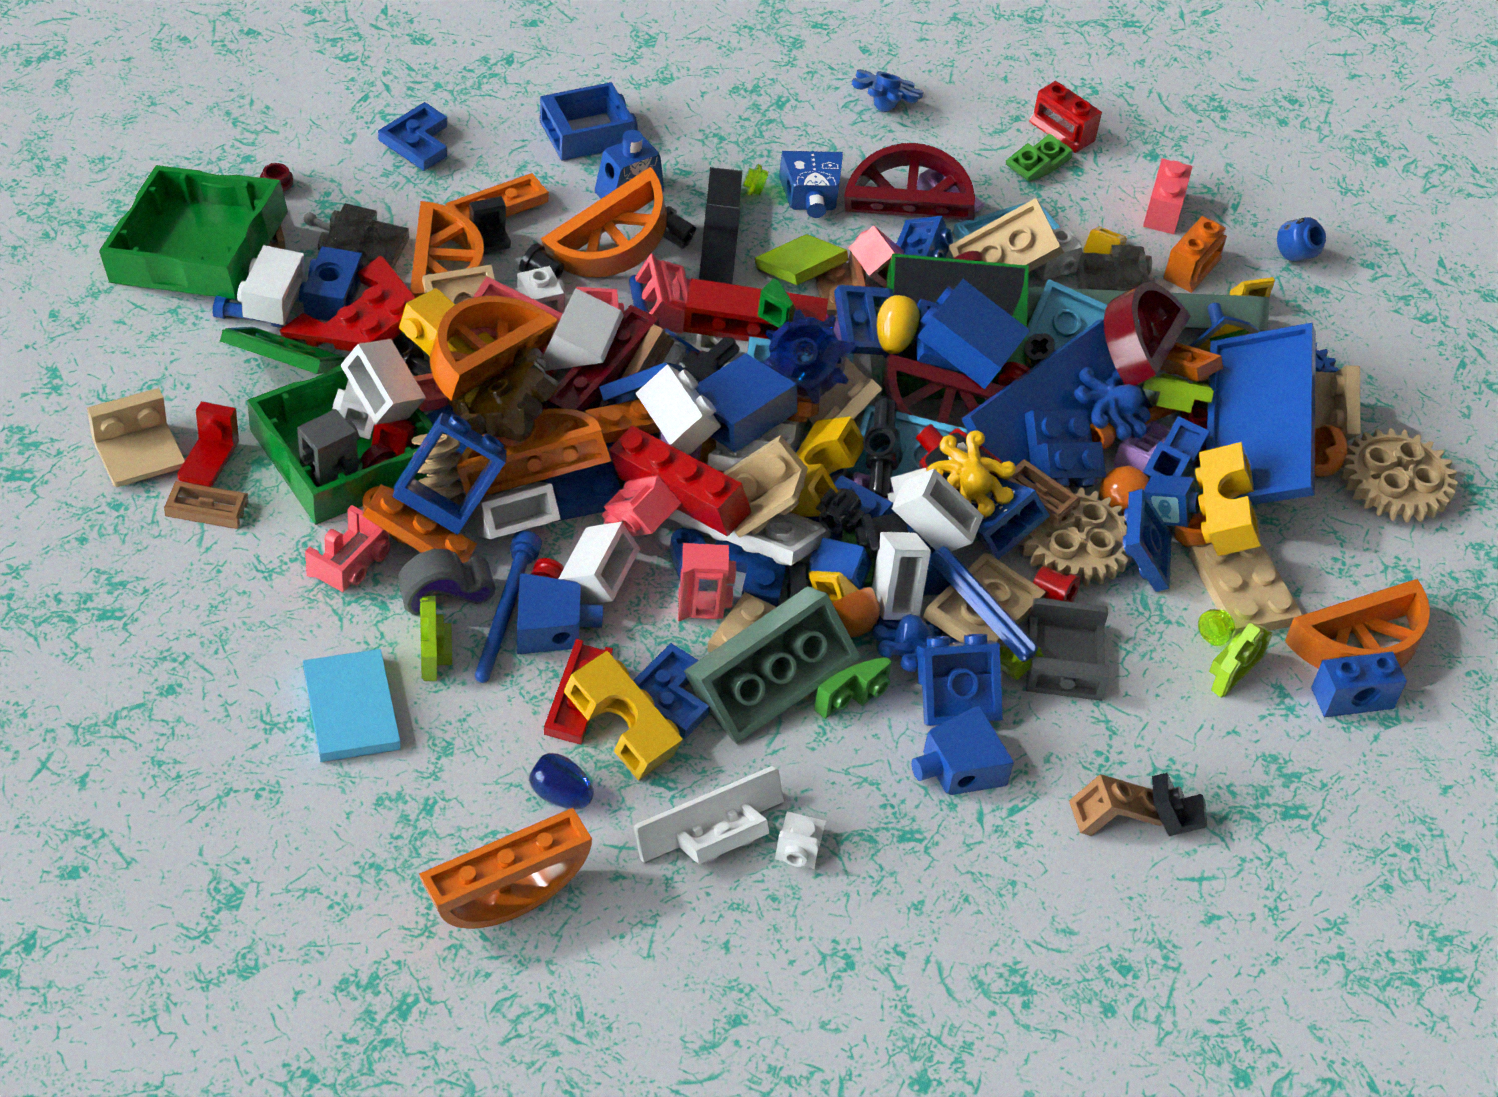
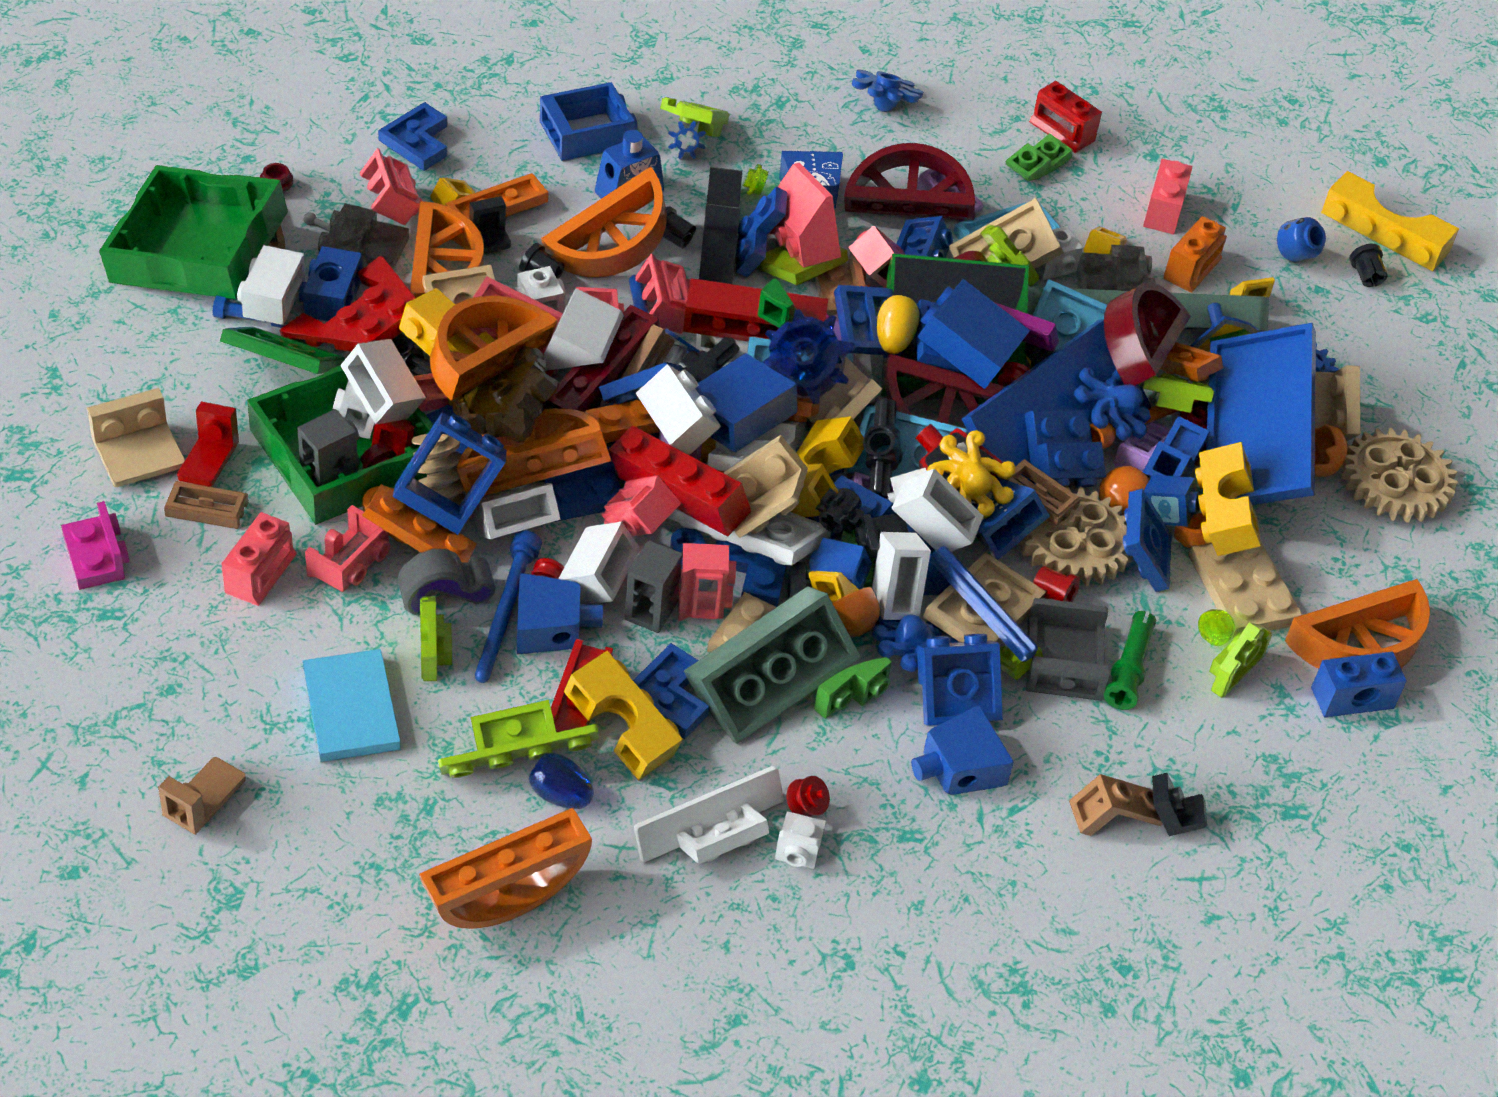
none -> dark pink bracket [61,501,129,590]
none -> medium nougat bracket [158,757,246,835]
none -> coral window [221,512,297,606]
none -> coral window [360,148,422,225]
none -> yellow slope [430,177,476,205]
none -> lime bracket [438,700,599,778]
none -> dark grey brick [625,540,683,633]
none -> lime plate [660,97,730,137]
none -> blue gear [668,121,706,159]
none -> blue plate [735,186,787,277]
none -> coral slope [769,162,841,268]
none -> red wheel [787,776,830,817]
none -> lime plate [980,225,1039,287]
none -> magenta tile [994,302,1059,351]
none -> green pin [1104,611,1156,710]
none -> yellow arch [1321,171,1459,271]
none -> black bush [1349,243,1388,287]

